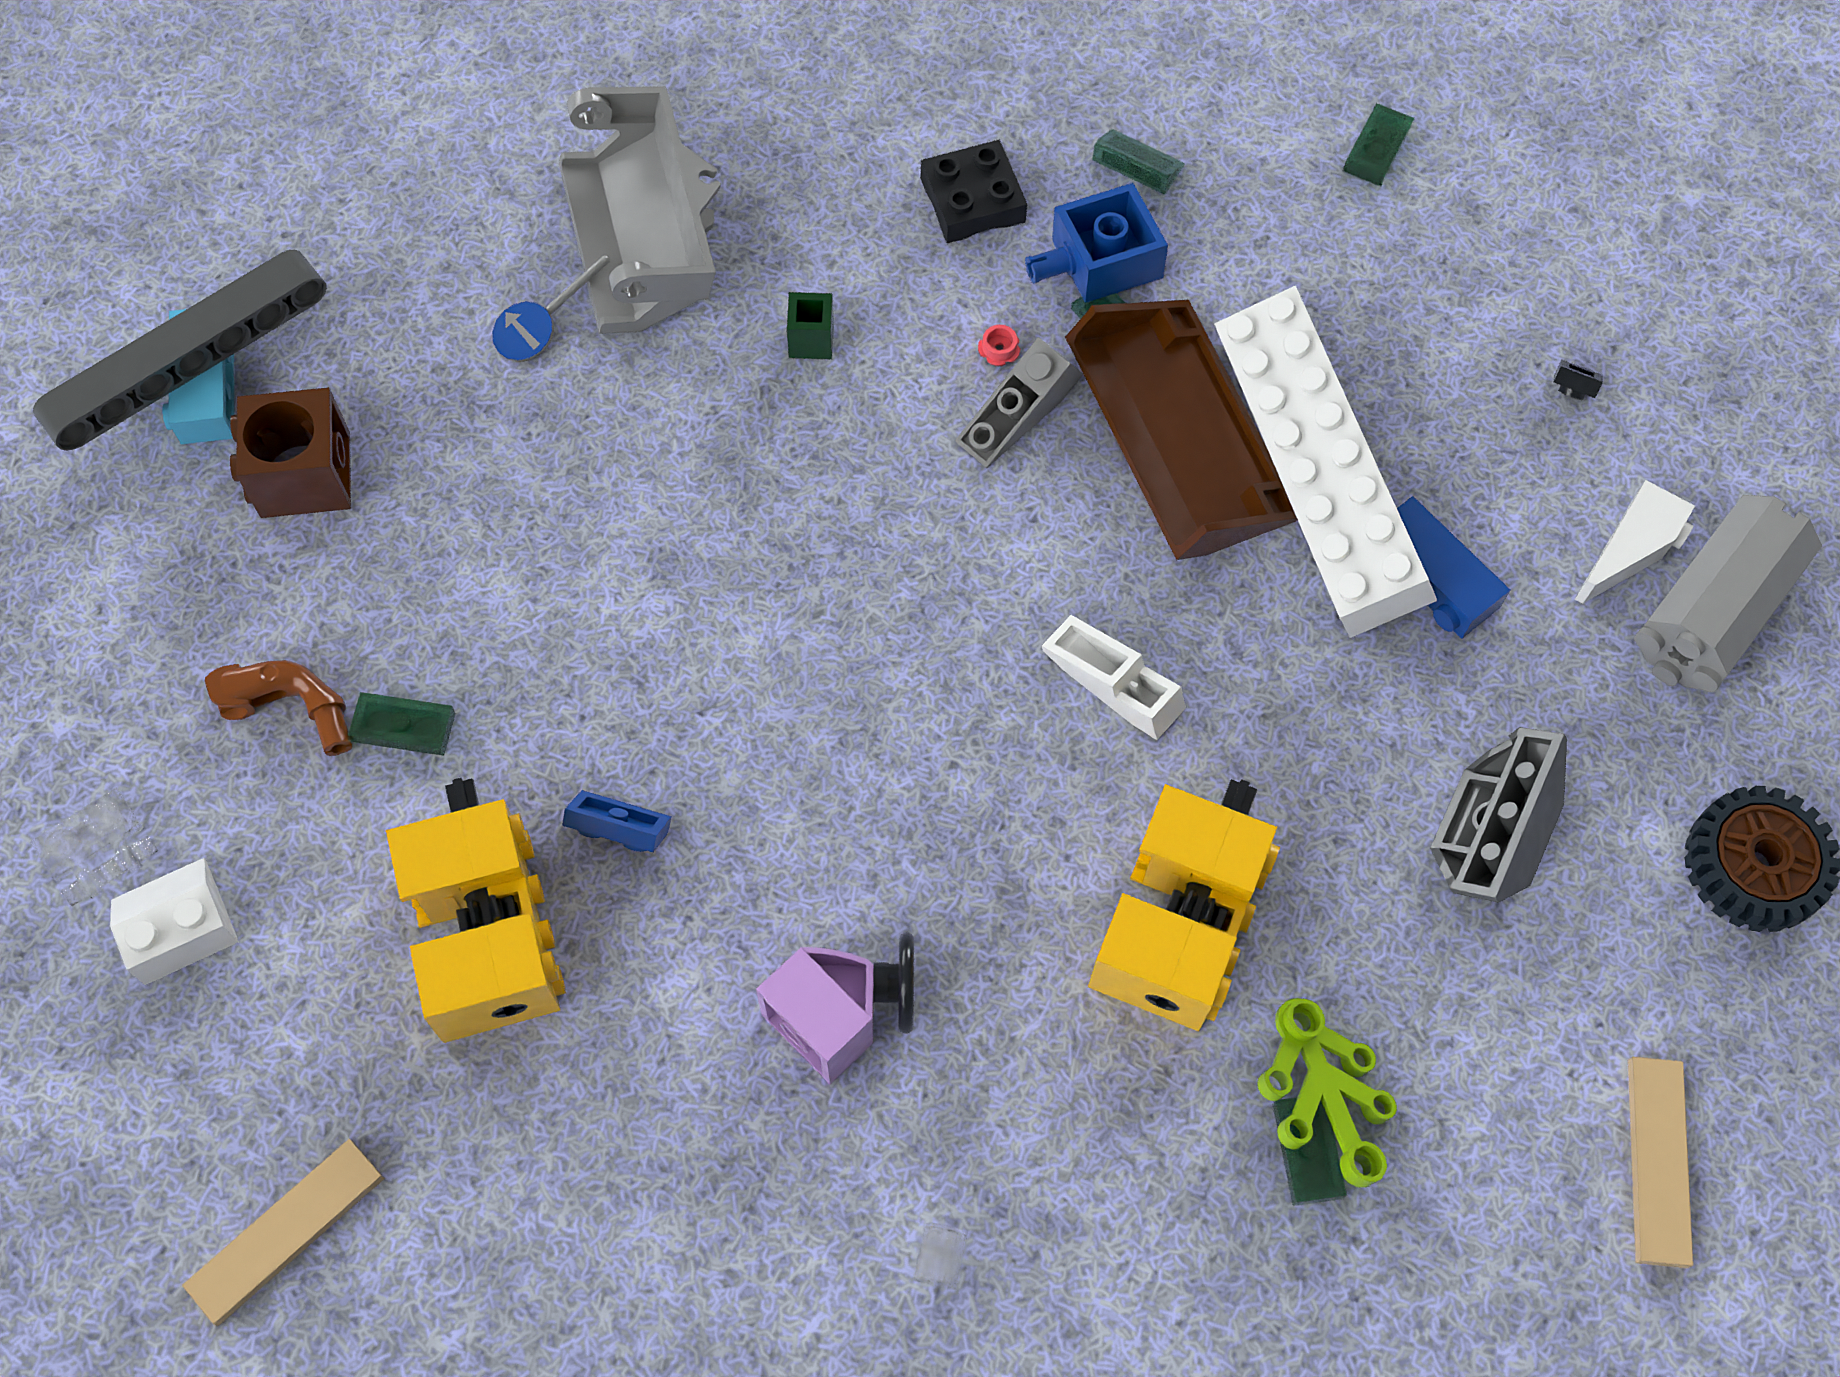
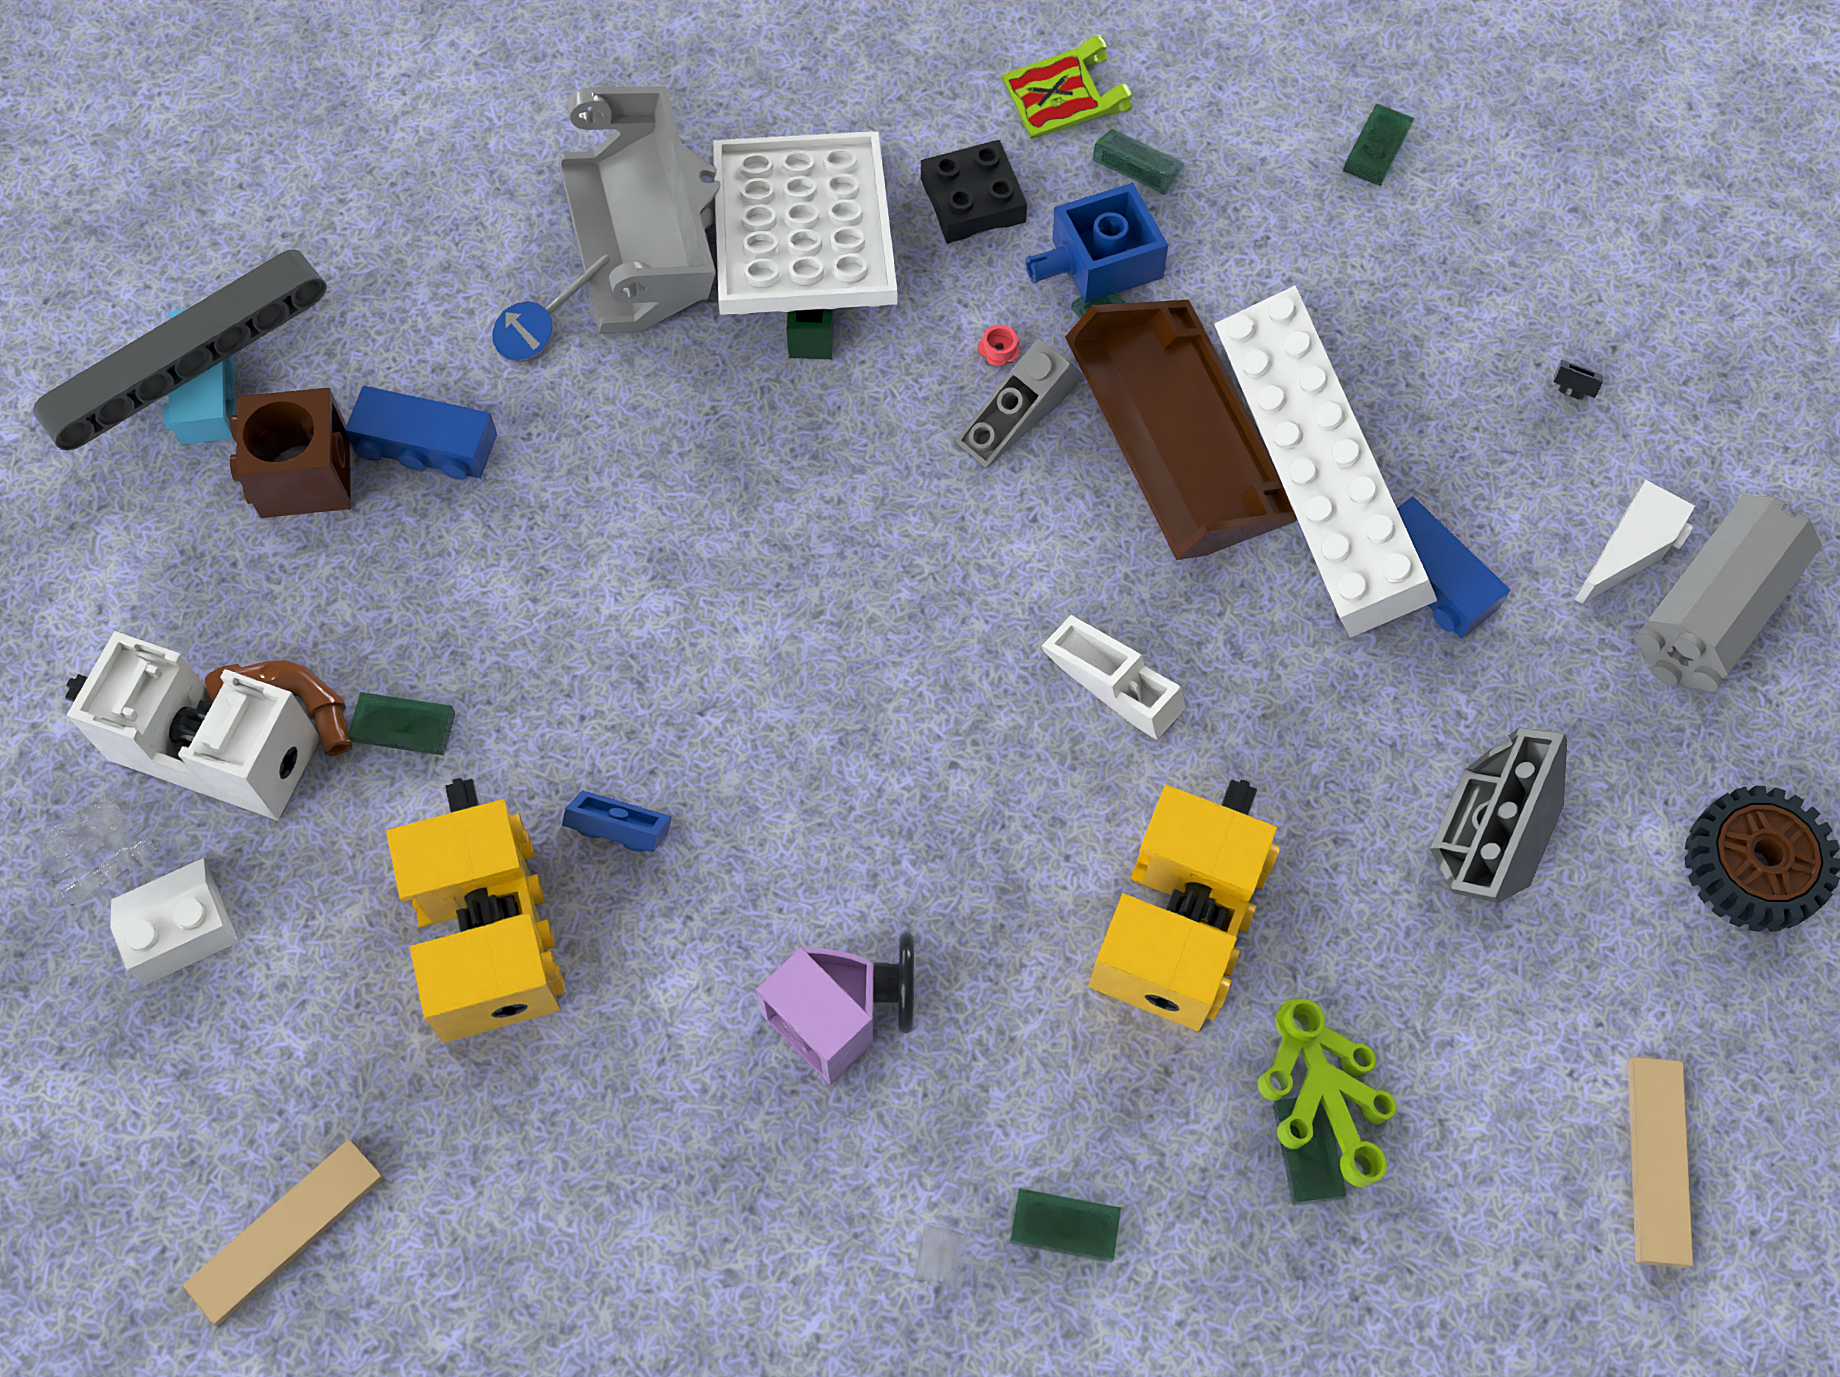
none -> white piece [65,631,320,820]
none -> blue brick [345,385,497,480]
none -> white plate [713,131,898,315]
none -> lime flag [1001,35,1132,139]
none -> clear green plate [1009,1188,1121,1263]

